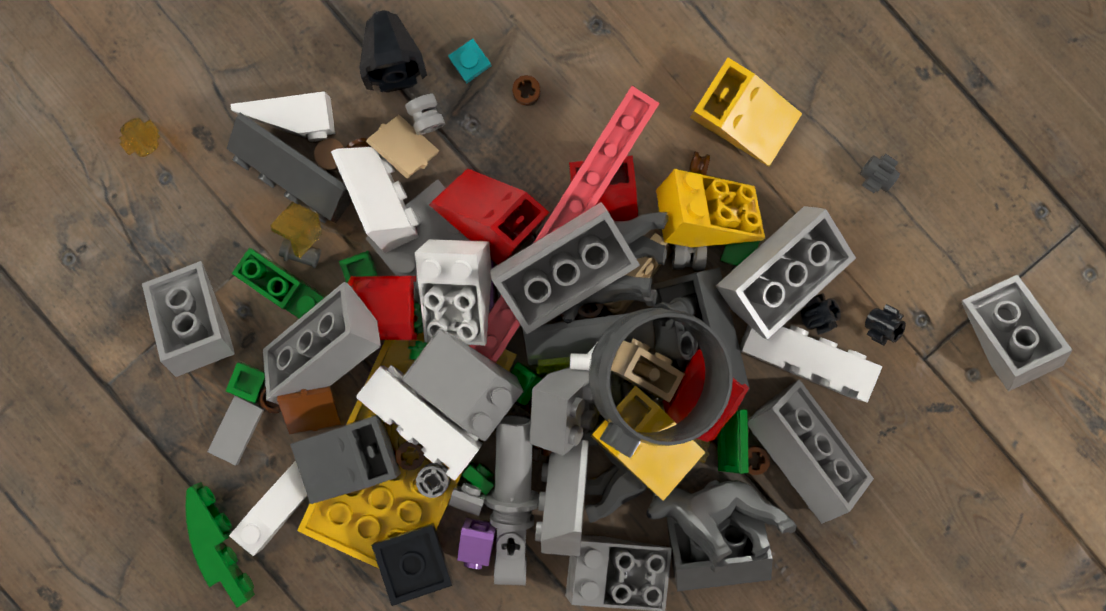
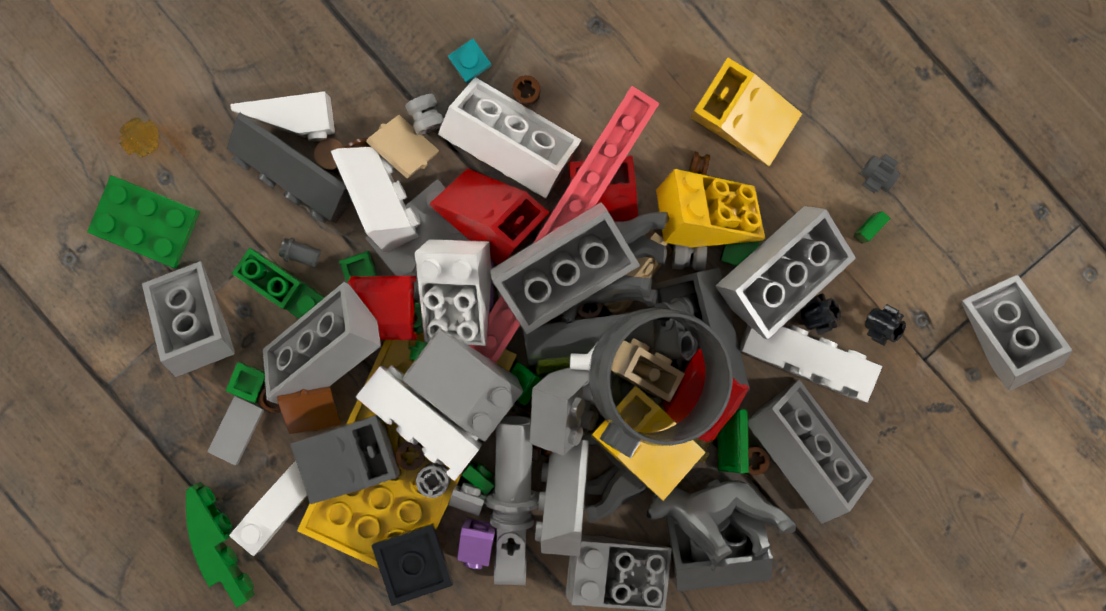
clear yellow panel [270,202,322,258] -> none
black cone [359,10,428,93] -> none
none -> green plate [87,175,201,268]
none -> white slope [438,77,581,198]
none -> green tile [853,211,891,244]

